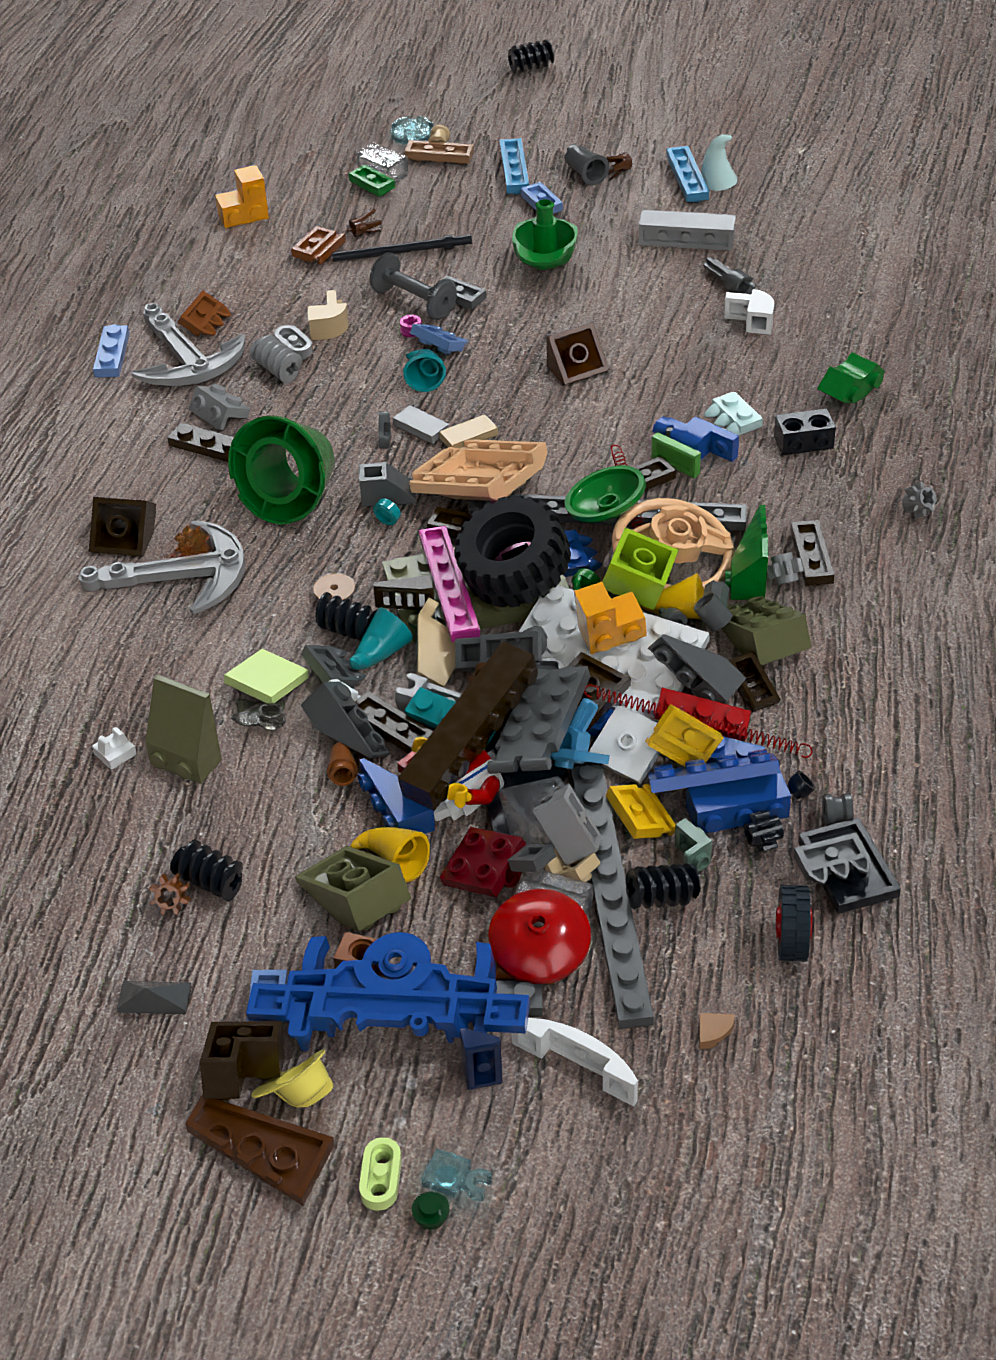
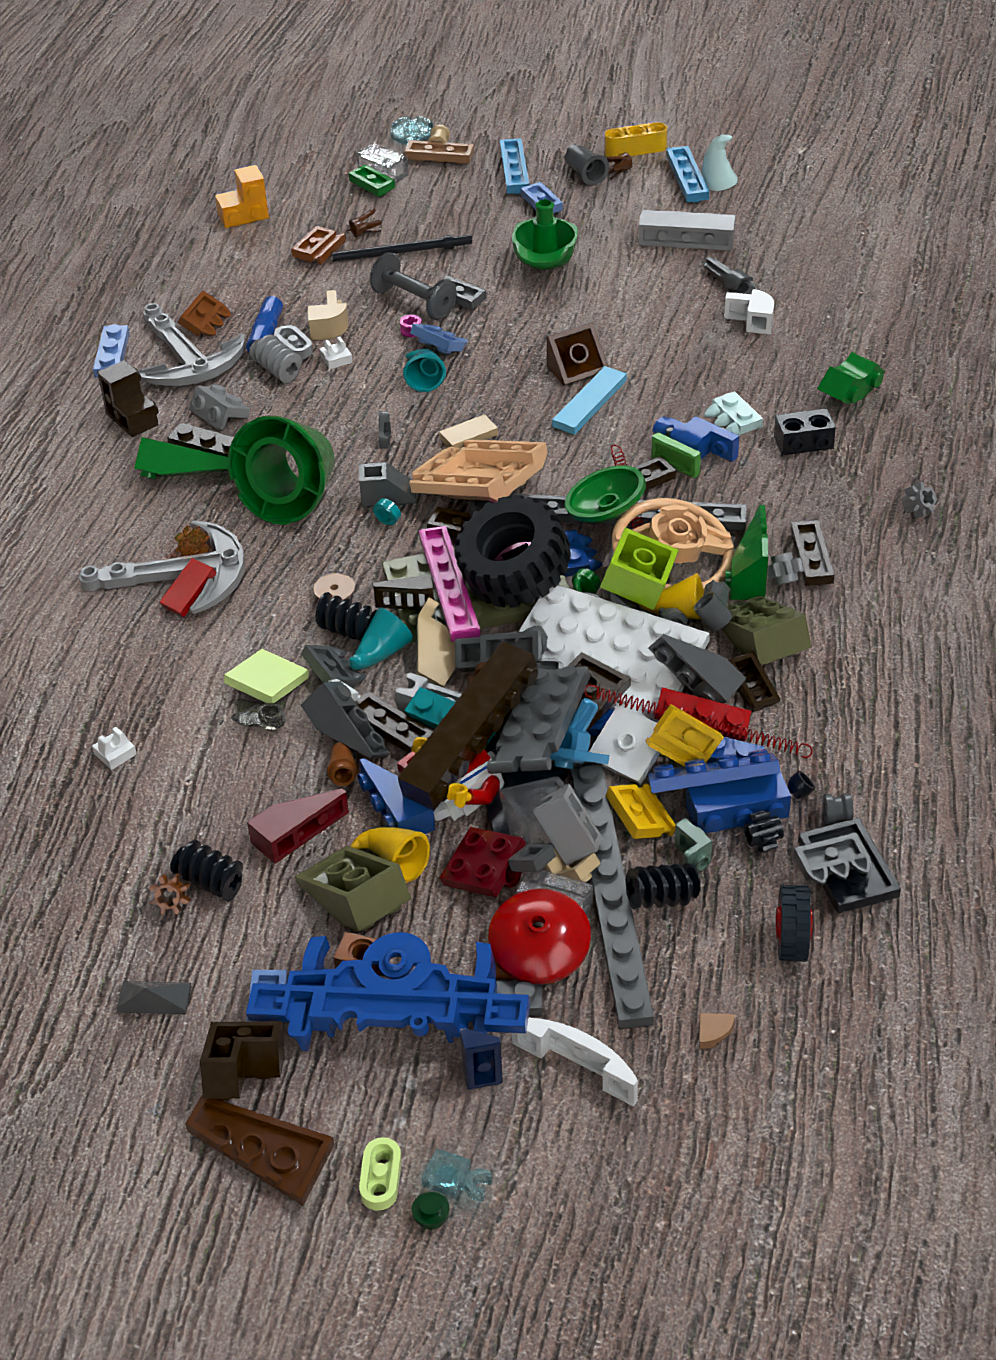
dark brown slope [89,497,156,556] -> none
olive slope [145,674,222,784] -> none
light yellow piece [251,1049,333,1108] -> none
tile [393,405,449,444] -> none
black piece [508,39,554,74] -> none
light orange brick [574,582,647,654] -> none
none -> dark brown brick [97,360,159,437]
none -> green wedge [134,437,229,480]
none -> red tile [159,558,217,617]
none -> blue axle [246,296,283,352]
none -> dark red slope [247,788,349,864]
none -> white tile [319,336,353,369]
none -> medium azure tile [552,366,627,435]
none -> yellow beam [605,122,667,156]

